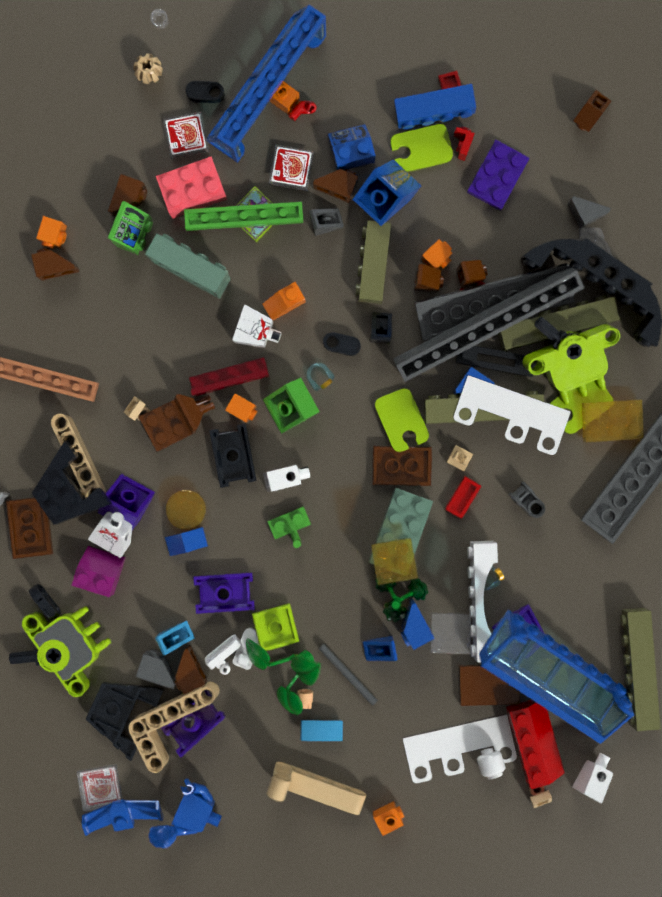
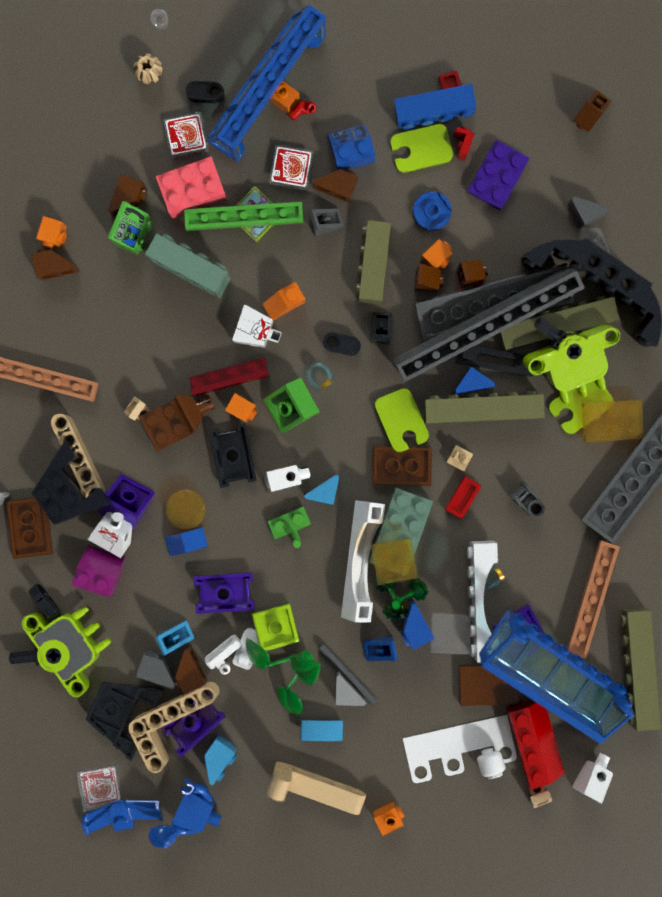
light nougat hose [297,689,313,709] -> none
blue slope [353,160,421,226] -> none
white piece [454,375,570,455] -> none
none -> dark azure slope [205,734,237,786]
none -> dark azure slope [304,474,339,505]
none -> light grey slope [336,671,367,706]
none -> white arch [341,500,385,622]
none -> blue tile [413,191,452,231]
none -> nougat plate [567,540,620,659]

